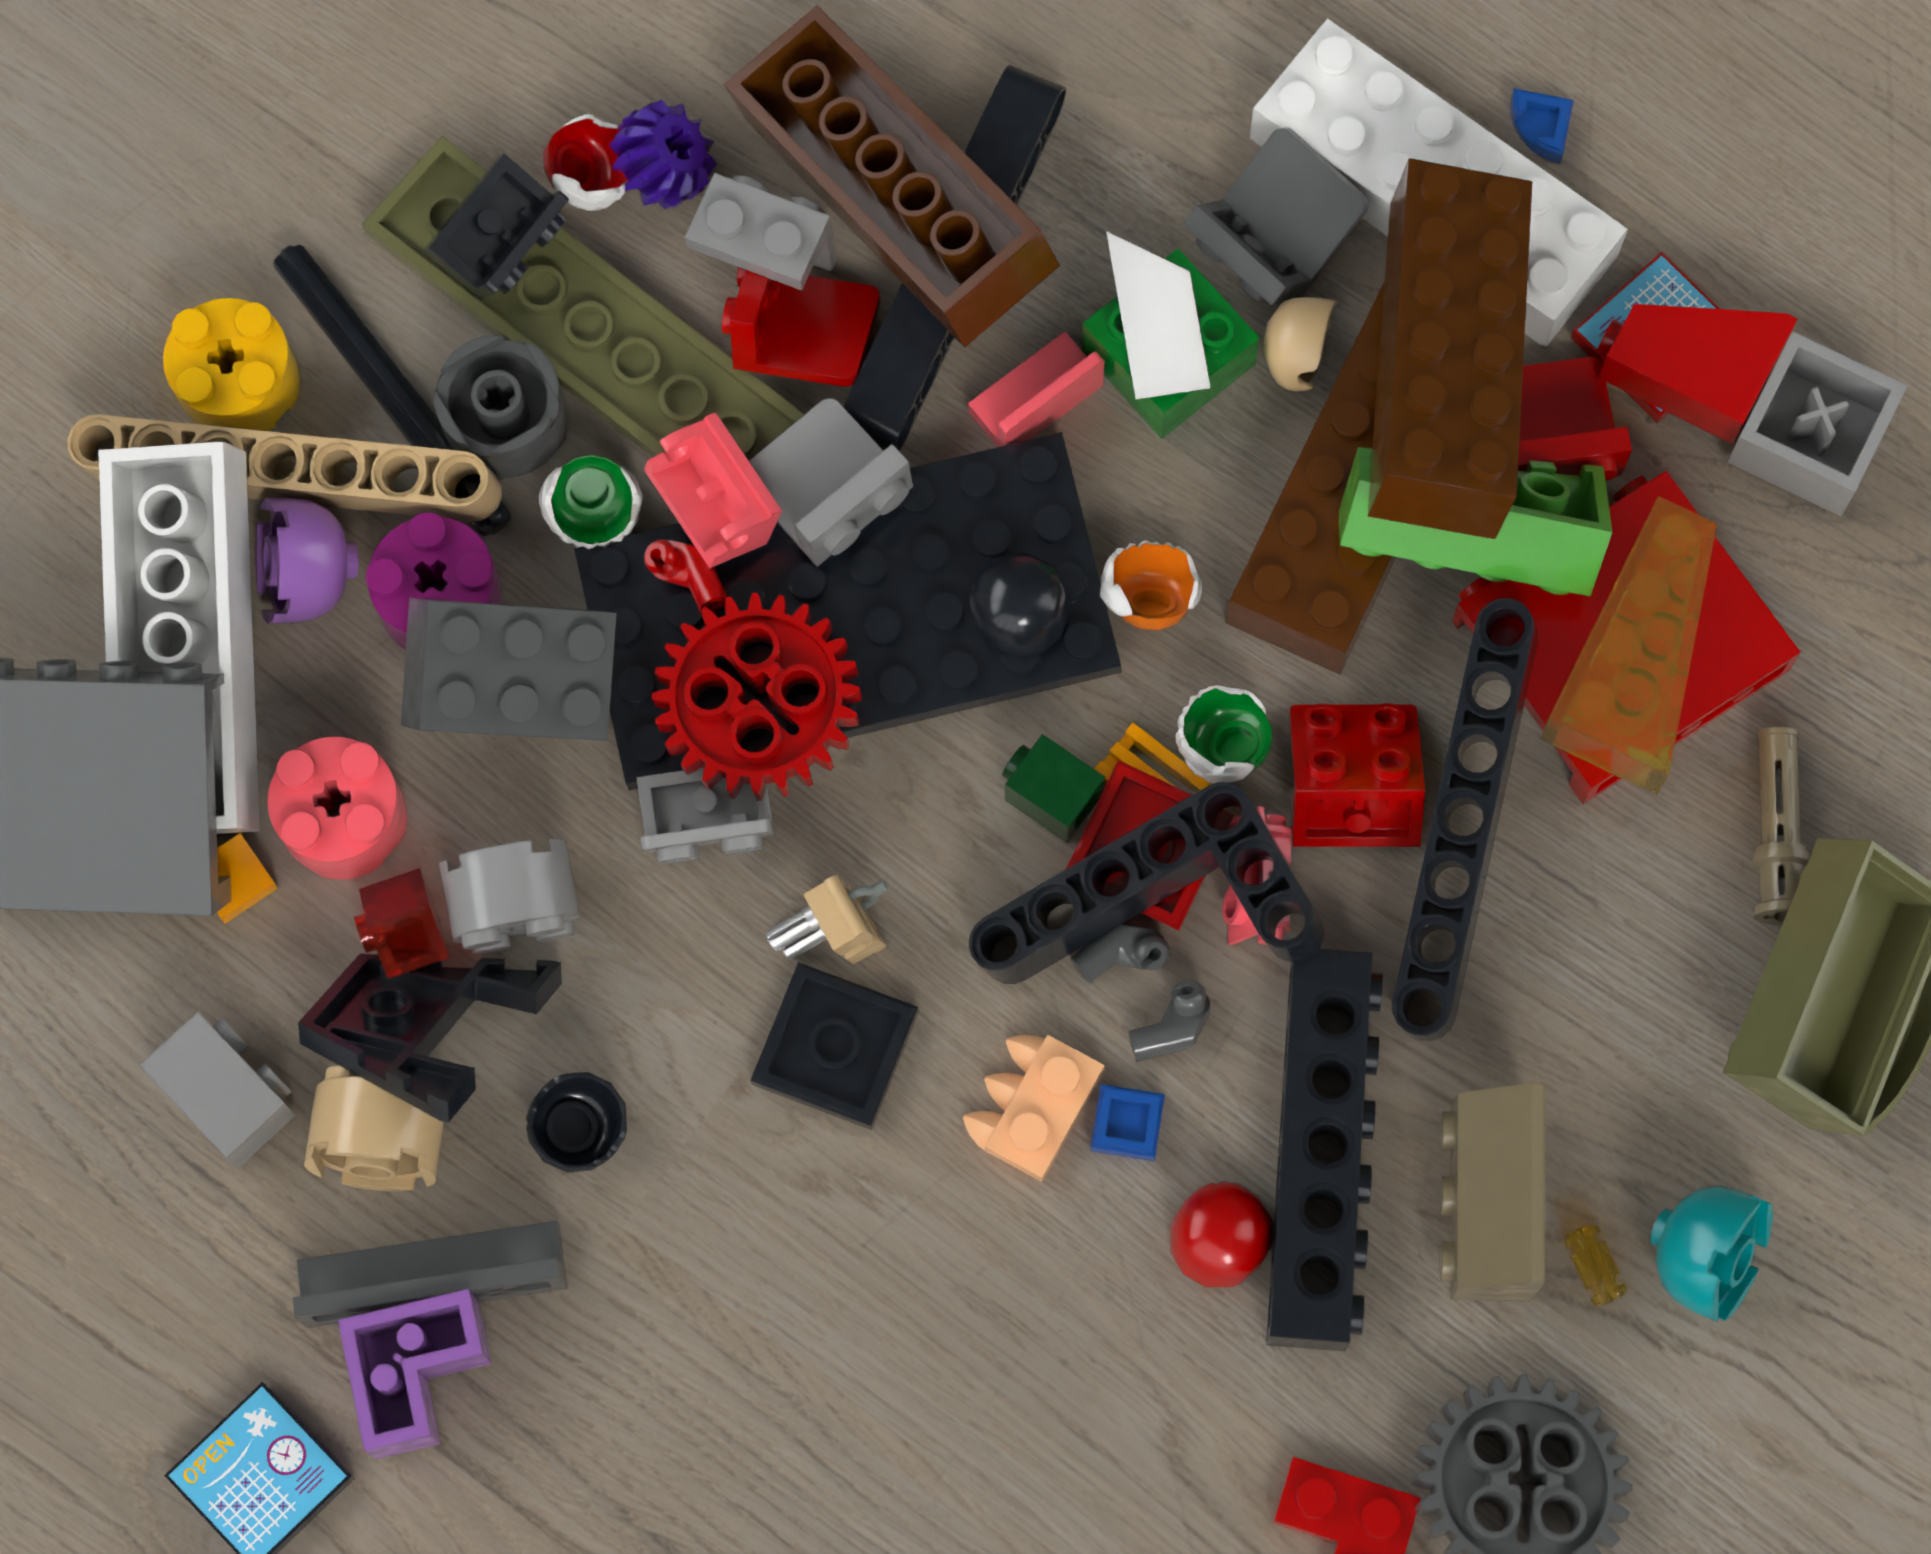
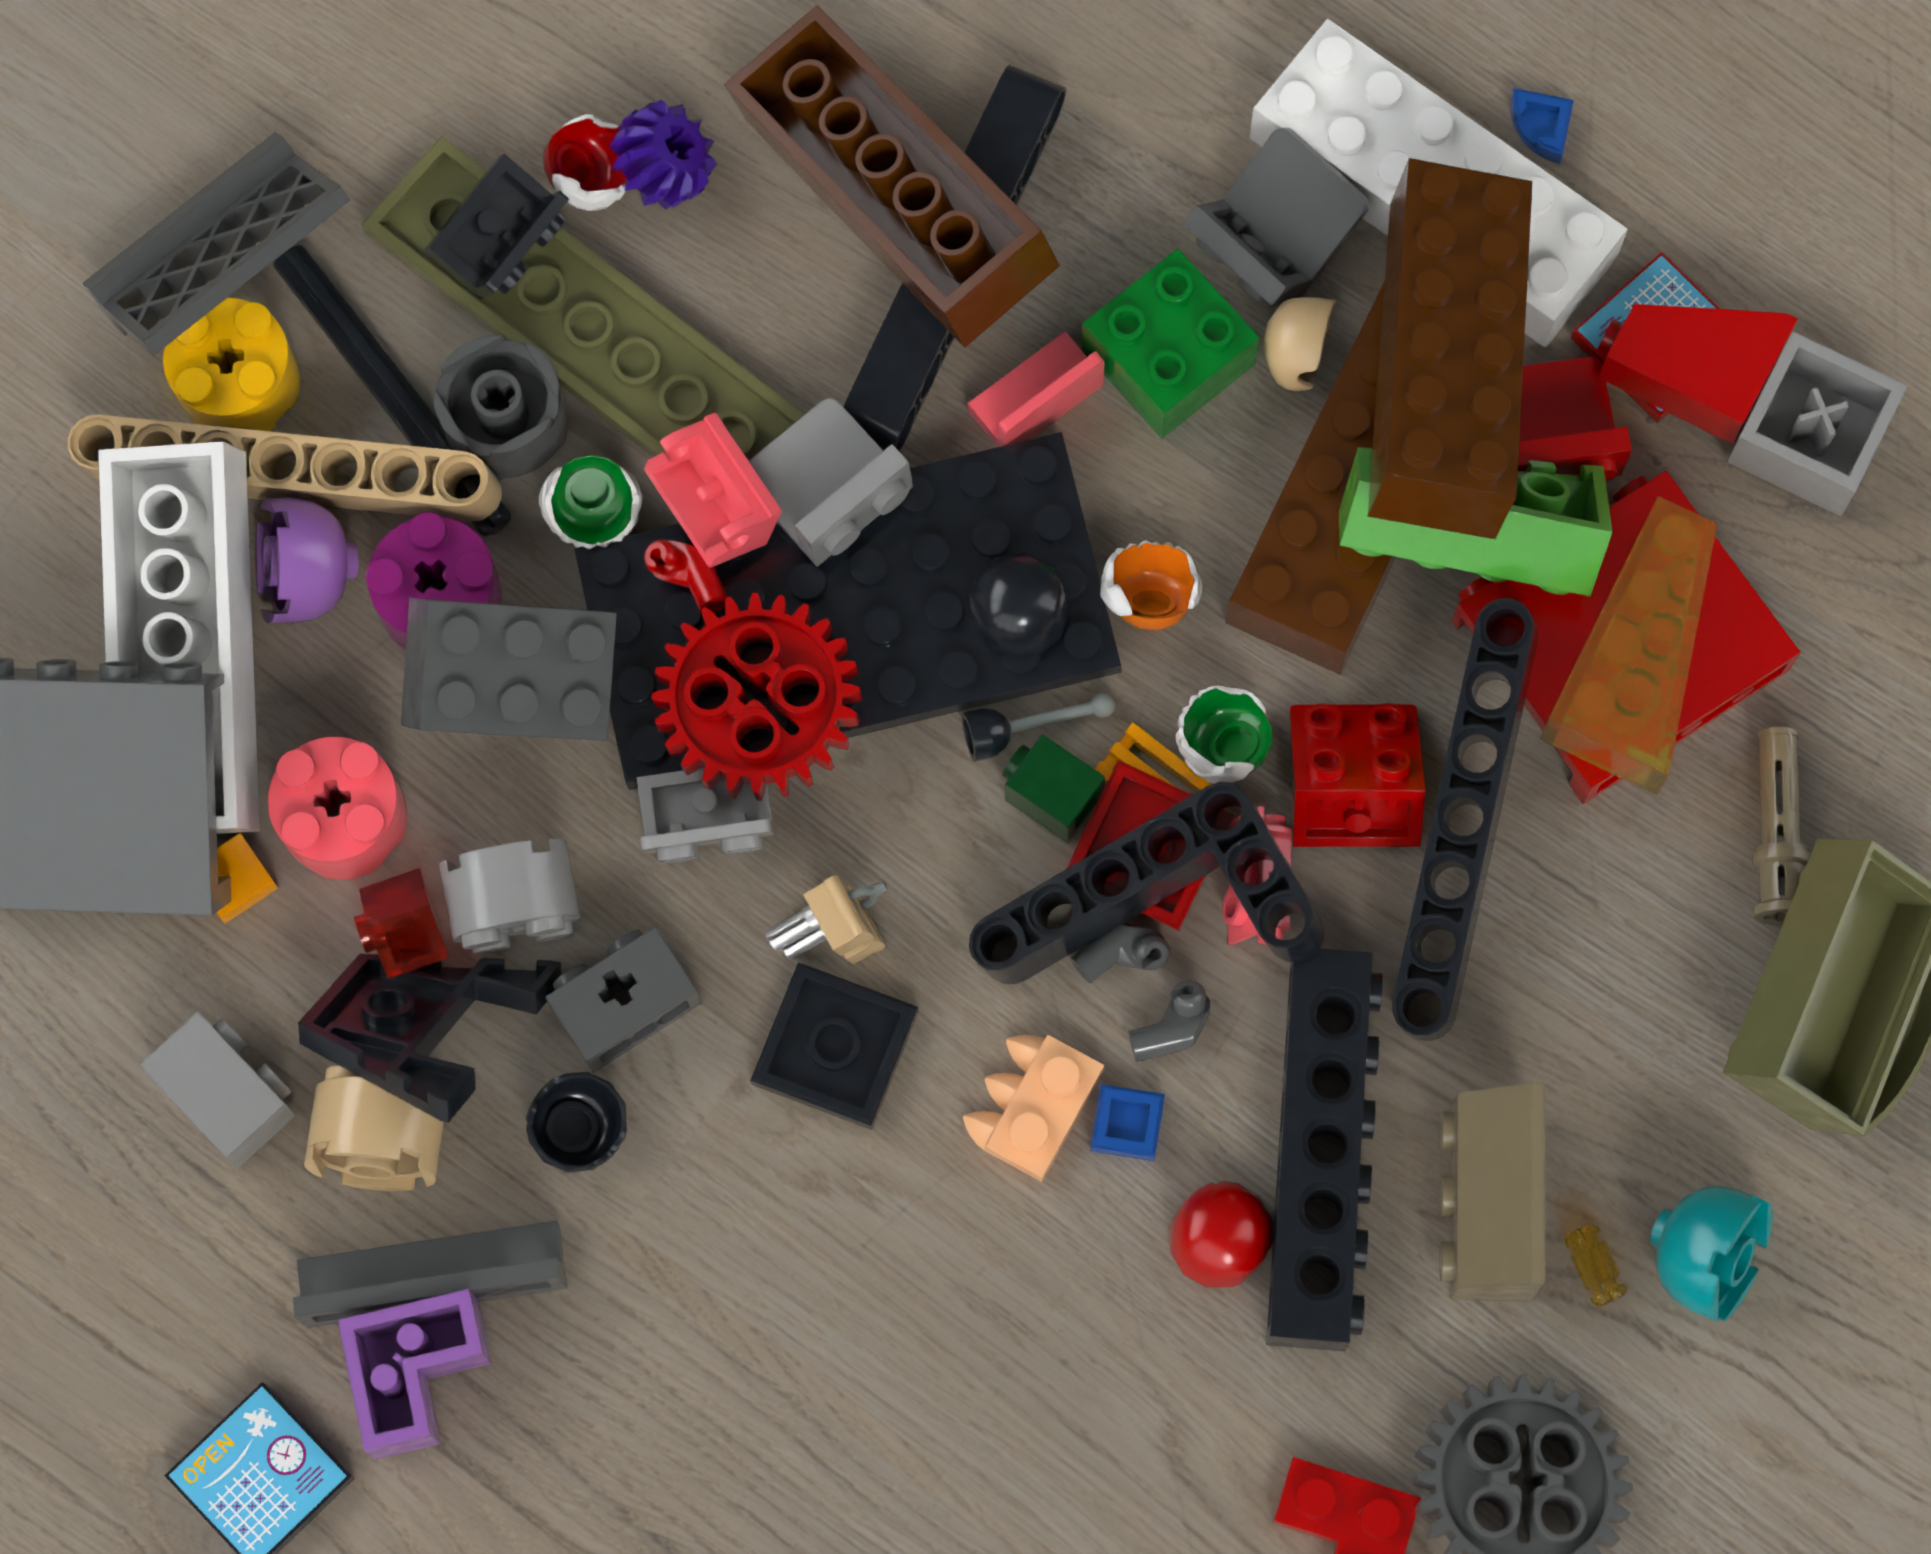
light grey bracket [685,173,837,291] -> none
red bracket [722,267,880,387] -> none
white sticker [1106,231,1211,399] -> none
none -> dark grey fence [82,132,350,356]
none -> dark grey brick [545,927,702,1073]
none -> hinge [962,693,1115,762]

